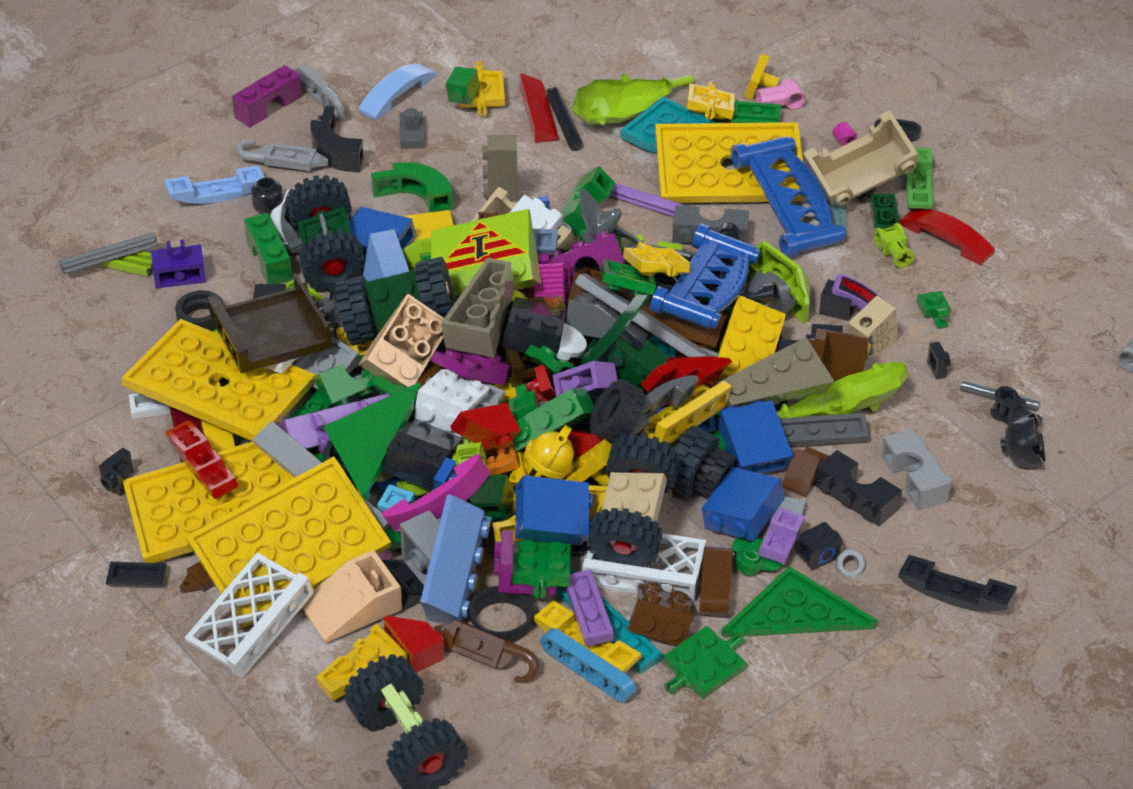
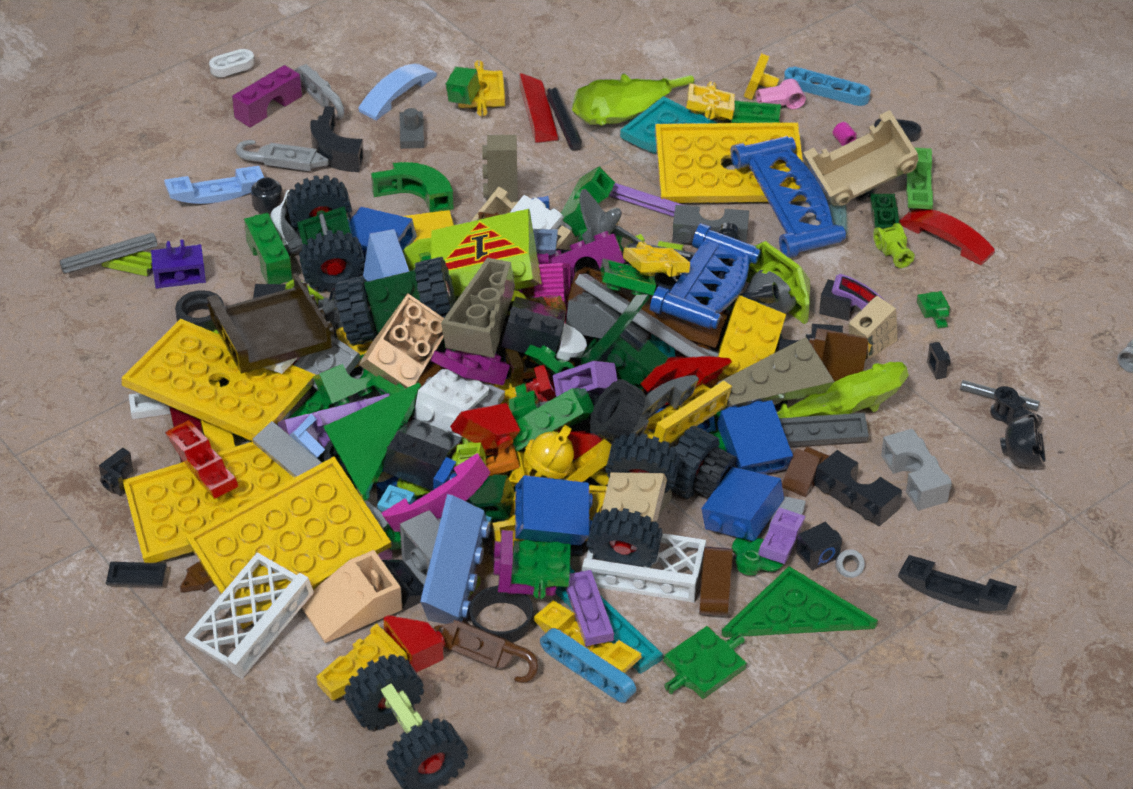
reddish brown bracket [627,581,694,646] -> none
none -> white plate [209,49,254,78]
none -> light blue tile [290,414,325,458]
none -> dark azure beam [784,67,871,106]

